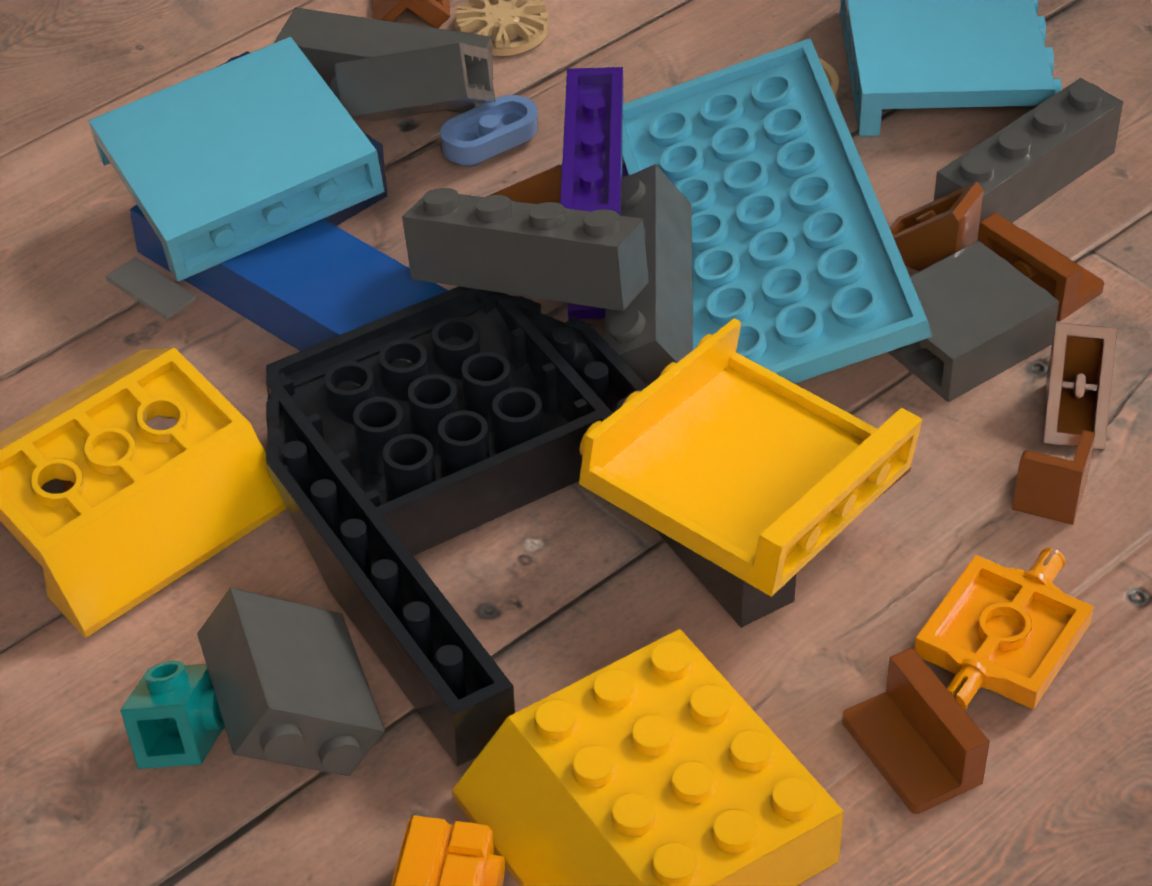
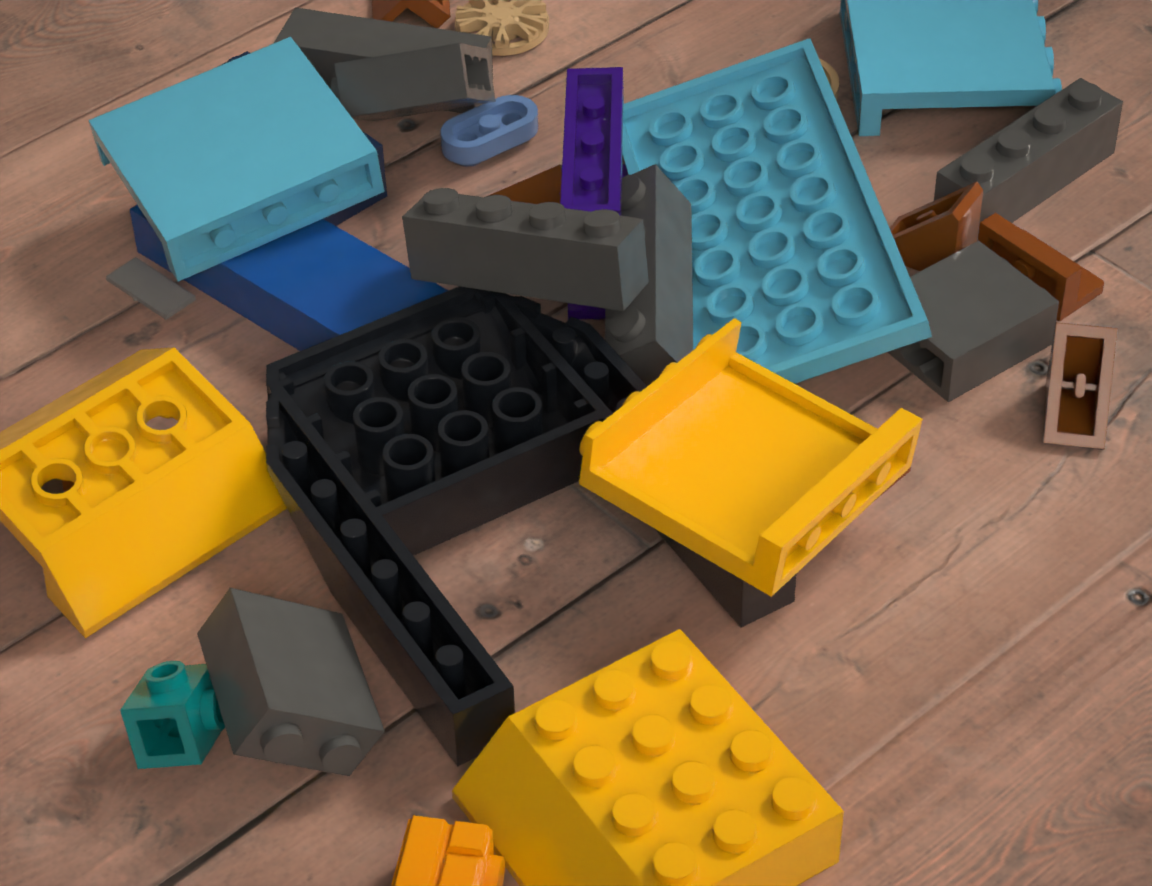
dark orange panel [842,647,990,814] -> none
light orange plate [914,547,1094,710] -> none
dark orange panel [1012,430,1096,525] -> none

